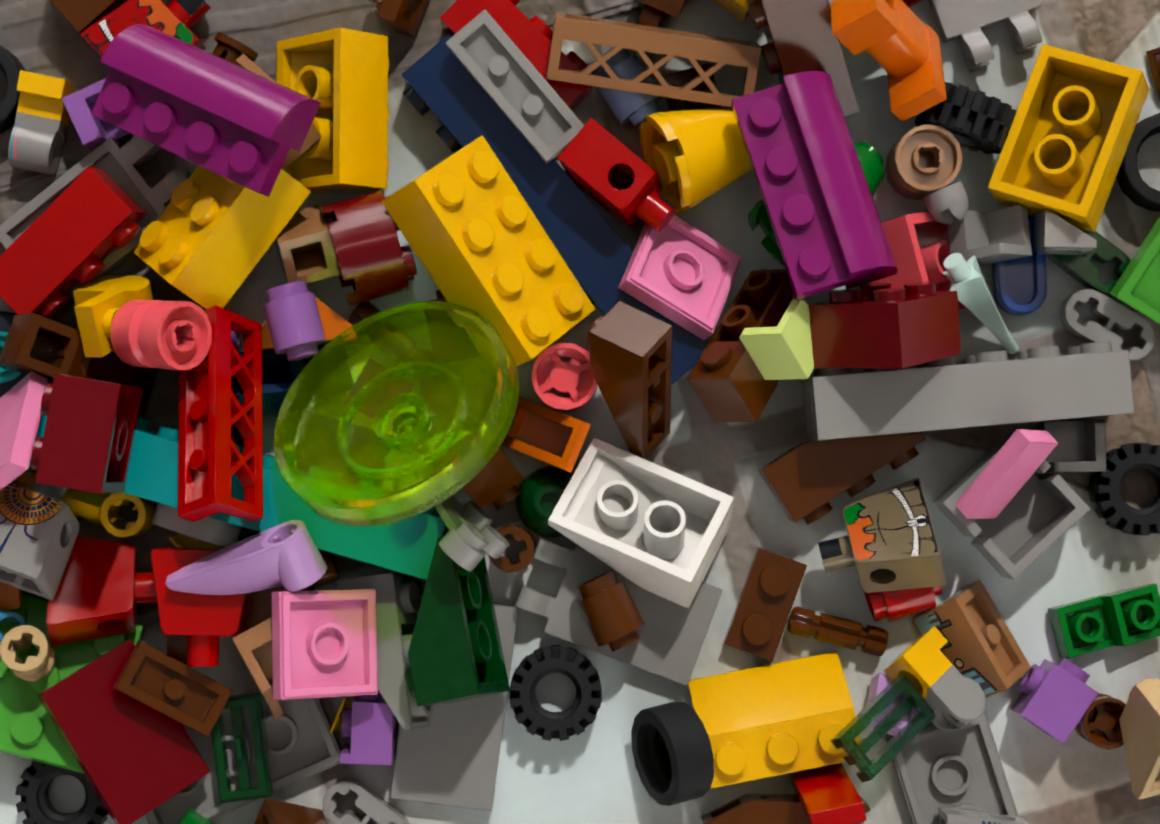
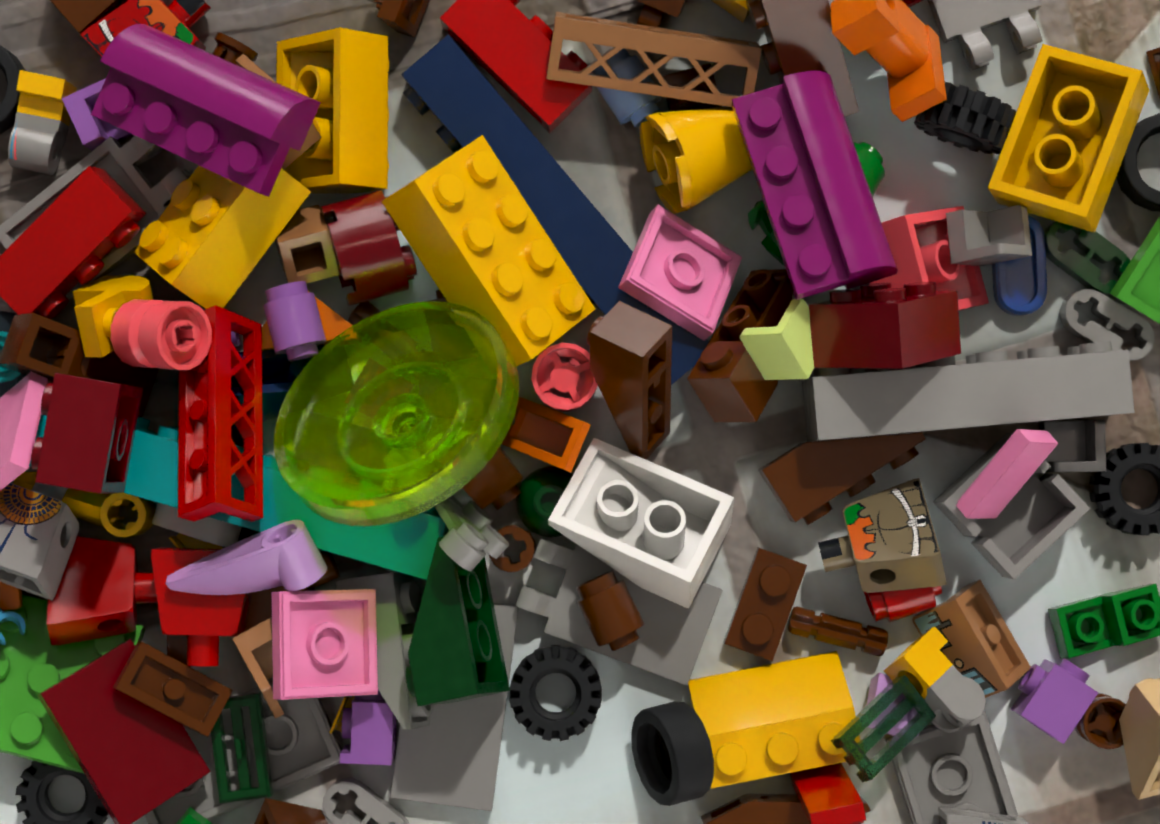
tan bush [0,625,56,682] -> none
light grey plate [445,9,584,164] -> none
red torso [557,117,677,232] -> none
medium nougat wheel [885,124,963,200] -> none
light grey hinge [923,181,969,225] -> none
light aqua piece [943,253,1019,355] -> none
light grey slope [1033,209,1097,255] -> none

